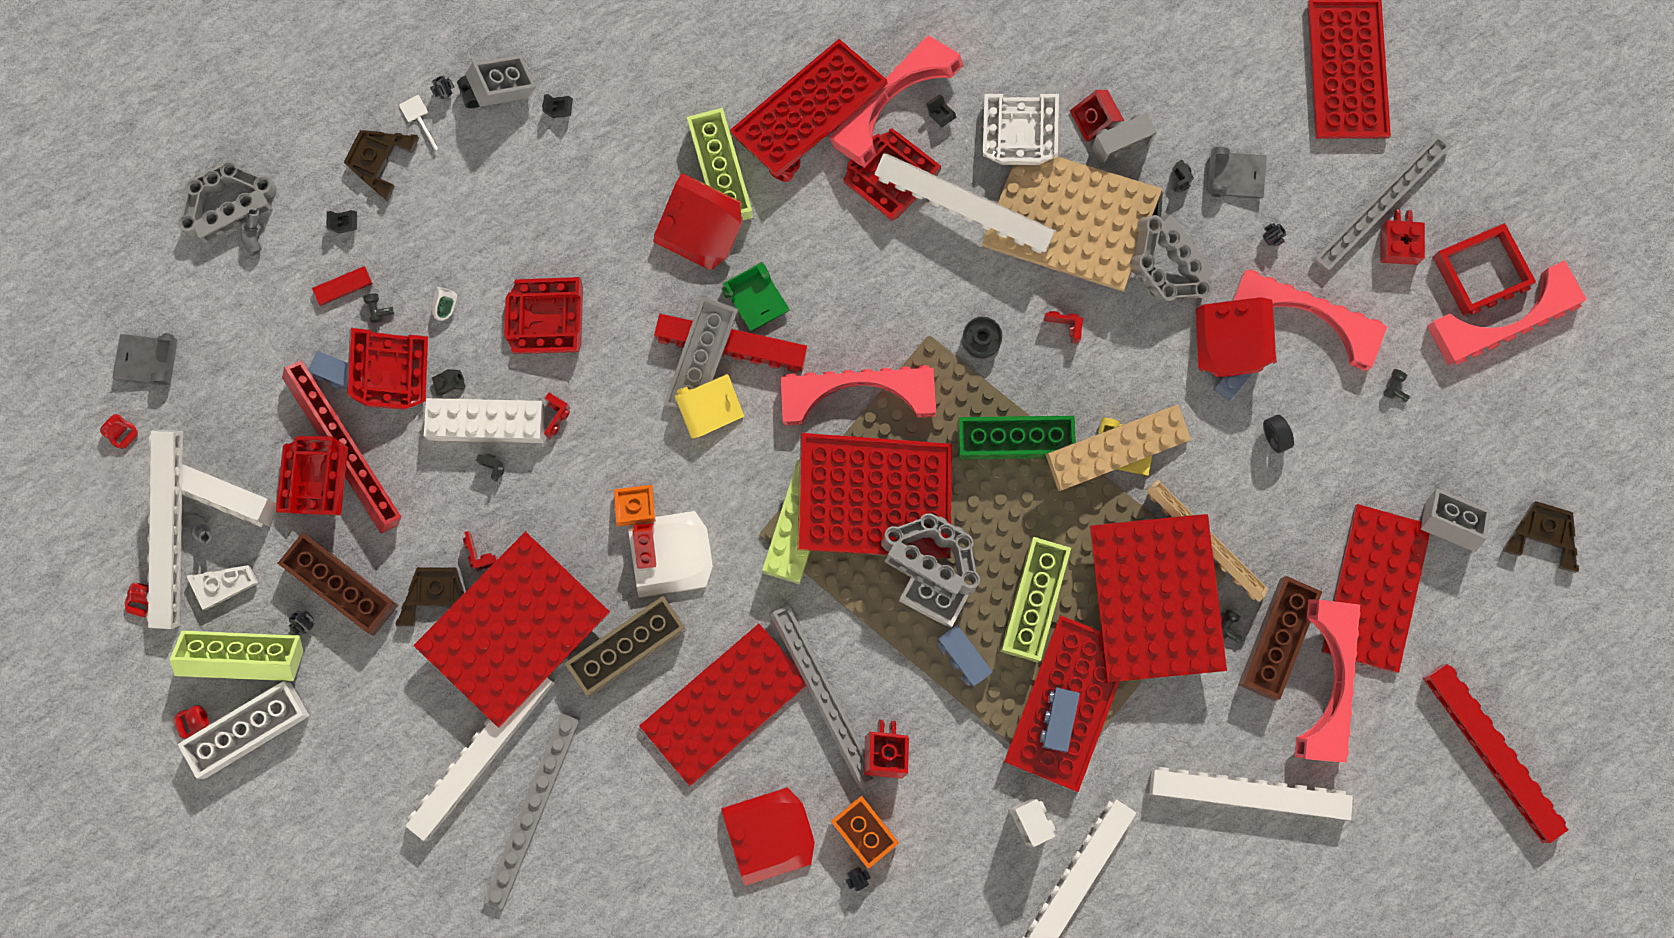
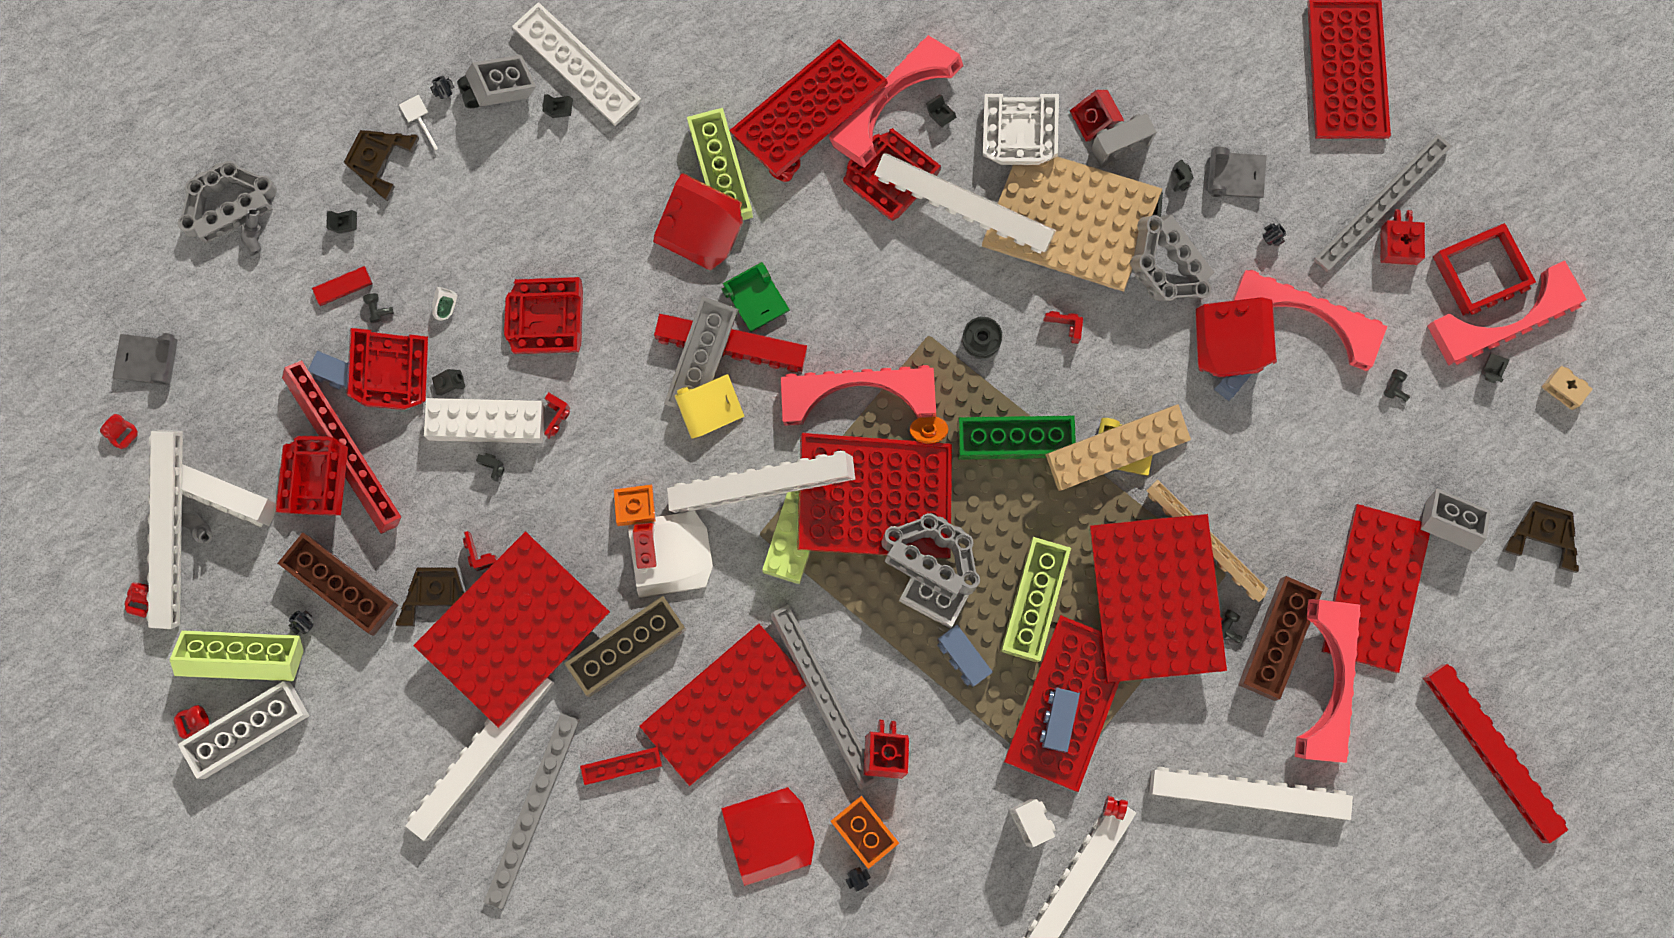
white wing [187,565,258,611] -> none
black tyre [1263,415,1294,453] -> none
none -> white plate [512,2,642,126]
none -> red plate [580,747,662,785]
none -> white brick [667,451,855,514]
none -> orange dish [910,417,948,443]
none -> red wheel [1103,796,1128,820]
none -> pearl dark grey bracket [1481,352,1509,383]
none -> tan brick [1542,366,1592,410]

